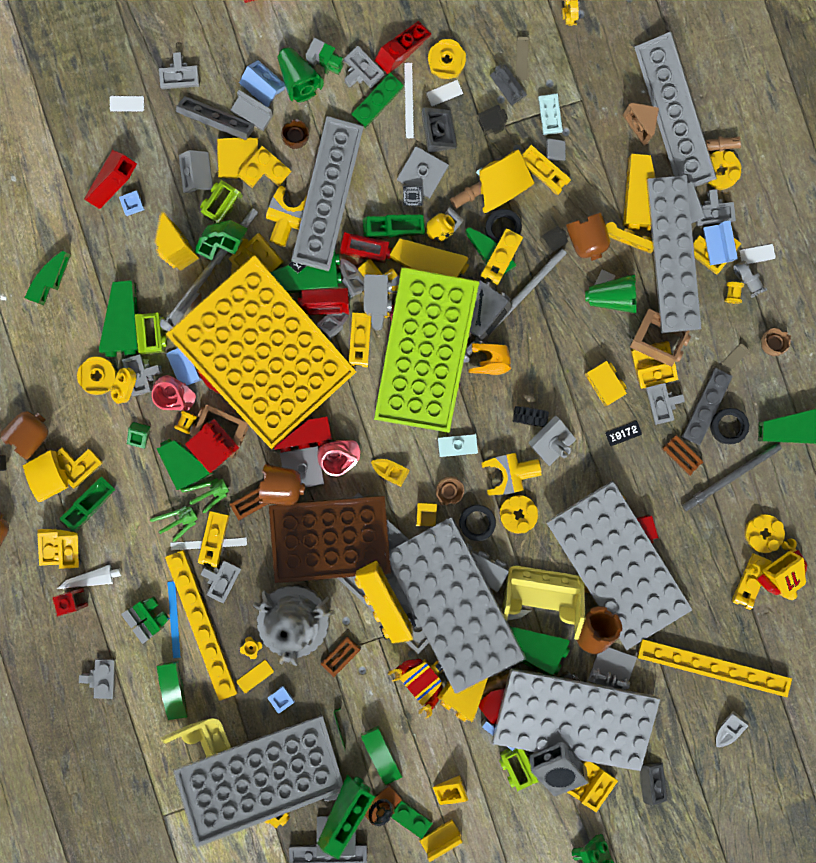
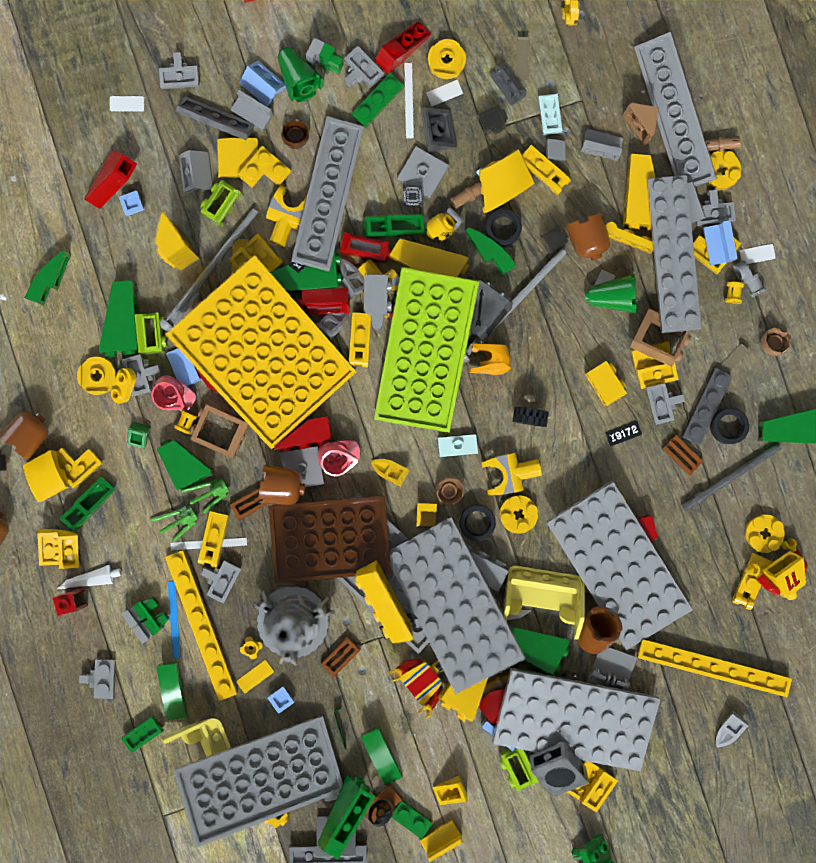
red hinge [185,419,239,473] -> none
green brick [195,220,248,260] -> none
yellow plate [481,228,523,285] -> none
light grey tile [528,416,576,466] -> none
flat silver slope [640,762,667,805] -> none
none -> green plate [121,715,164,754]
none -> light grey panel [581,129,623,161]

